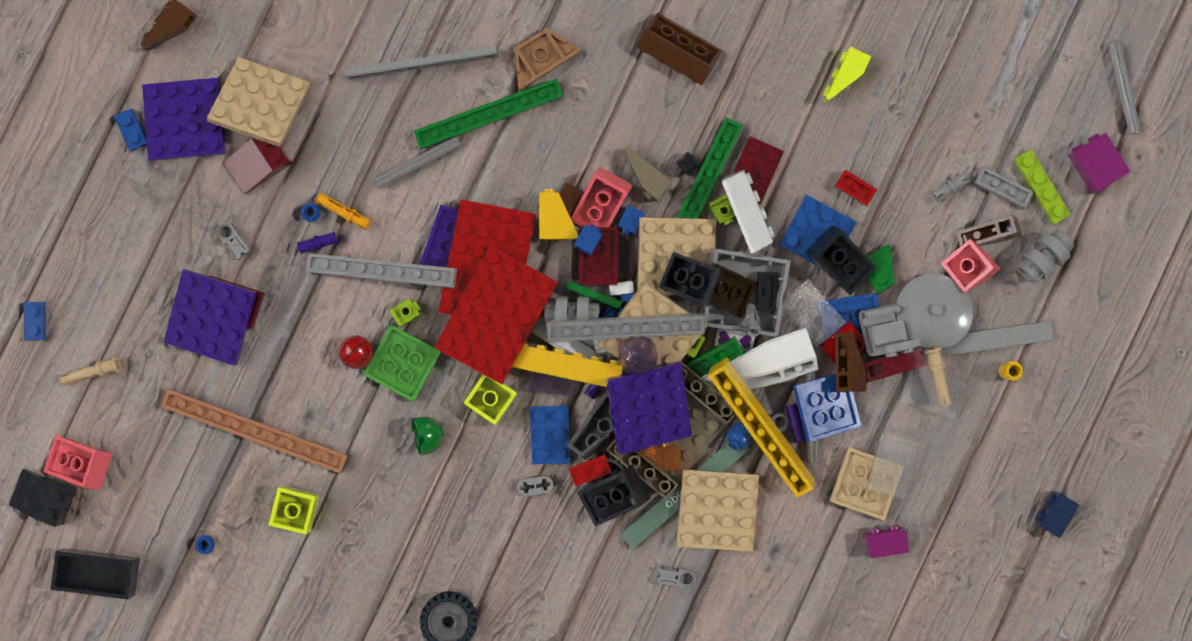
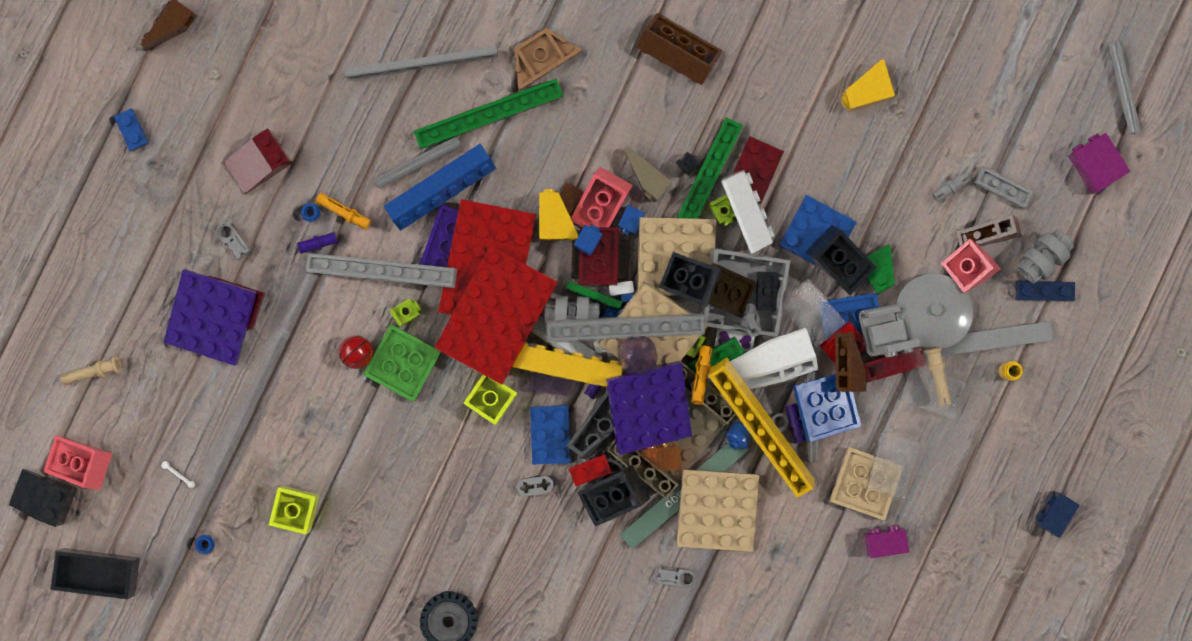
blue plate [24,302,46,341] -> none
dark purple plate [142,78,226,161] -> none
nougat plate [161,389,348,474] -> none
tan plate [207,57,310,147] -> none
green cylinder [411,416,444,456] -> none
neon yellow slope [823,47,872,103] -> none
red plate [834,170,877,206] -> none
lime plate [1013,149,1071,225] -> none
none -> white hinge [161,461,195,488]
none -> blue brick [384,143,497,231]
none -> light orange pin [691,346,712,405]
none -> yellow slope [841,59,895,112]
none -> dark blue plate [1015,281,1075,301]

